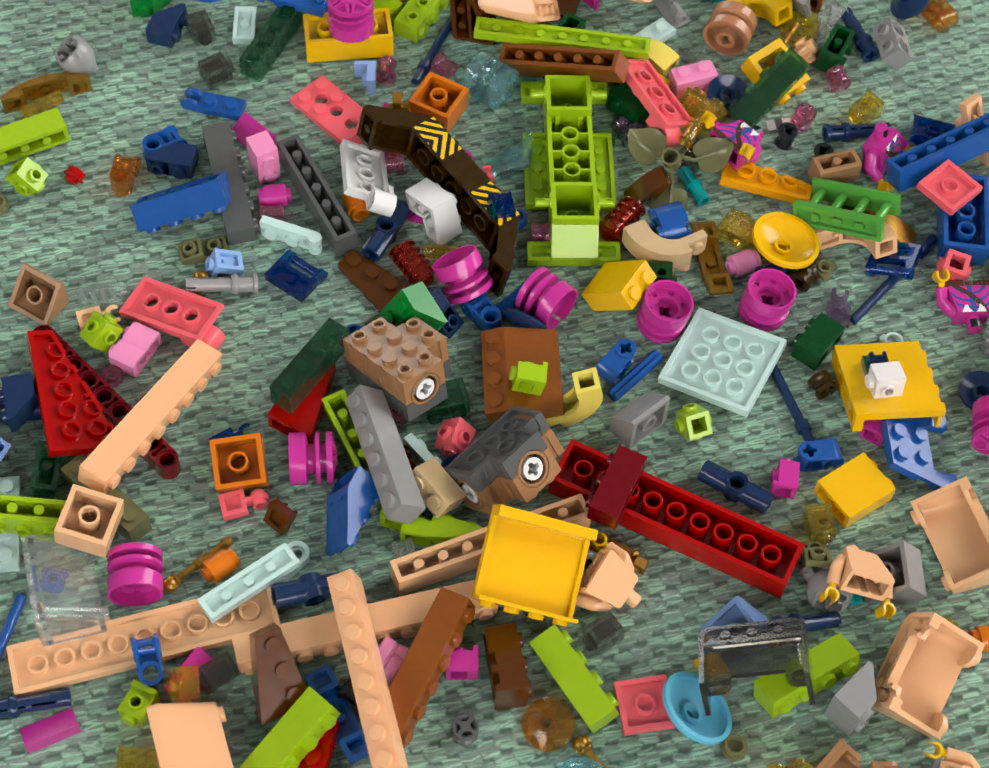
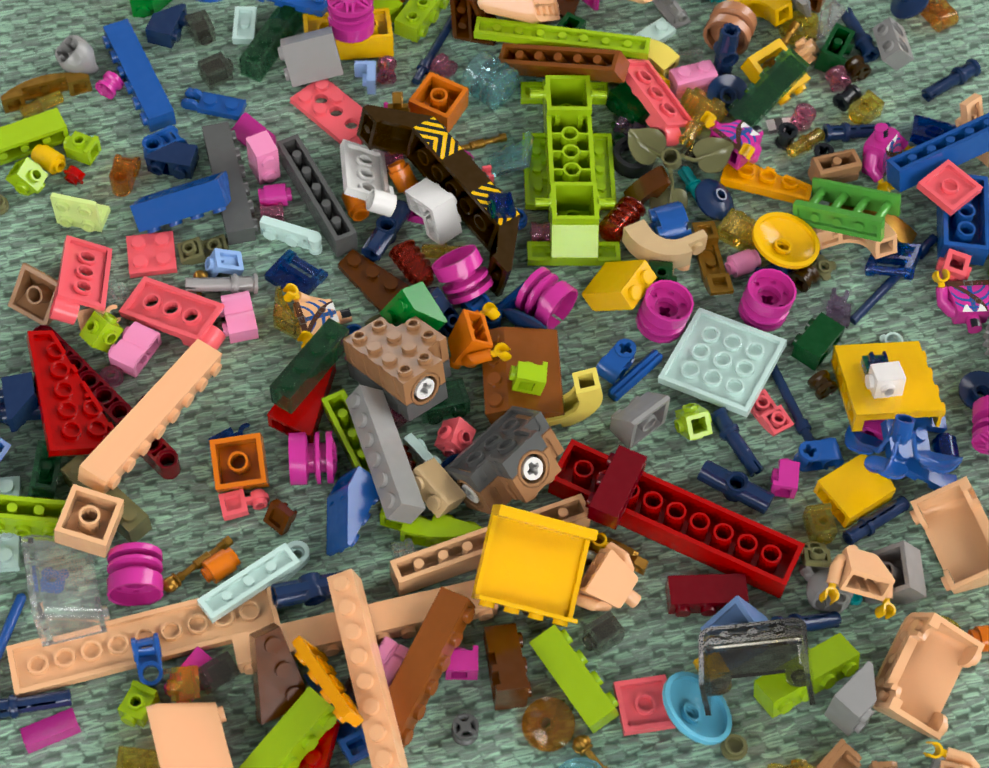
none -> yellow brick [31,144,66,175]
none -> coral hinge [49,235,113,325]
none -> yellowish green bracket [50,193,111,232]
none -> lime brick [63,131,102,166]
none -> dark pink wheel [95,71,124,99]
none -> blue brick [102,19,176,132]
none -> coral plate [126,231,178,278]
none -> bright pink brick [219,291,259,344]
none -> clear yellow slope [273,286,301,340]
none -> light grey brick [277,26,344,87]
none -> torso [283,283,352,351]
none -> light orange wing [291,635,364,728]
none -> orange brick [388,159,418,194]
none -> orange torso [448,302,512,370]
none -> pearl gold piece [461,133,507,151]
none -> black tyre [613,136,654,179]
none -> dark red brick [665,573,749,617]
none -> dark blue dish [695,179,734,221]
none -> dark blue pin [711,407,764,477]
none -> dark blue piece [713,23,741,76]
none -> coral slope [750,389,794,437]
none -> clear yellow axle [786,128,825,158]
none -> black bush [833,84,862,112]
none -> dark blue pin [842,496,910,545]
none -> dark brown wheel [844,55,871,82]
none -> blue plant [844,414,963,480]
none -> dark blue pin [921,58,981,102]
none -> clear blue brick [931,433,960,470]

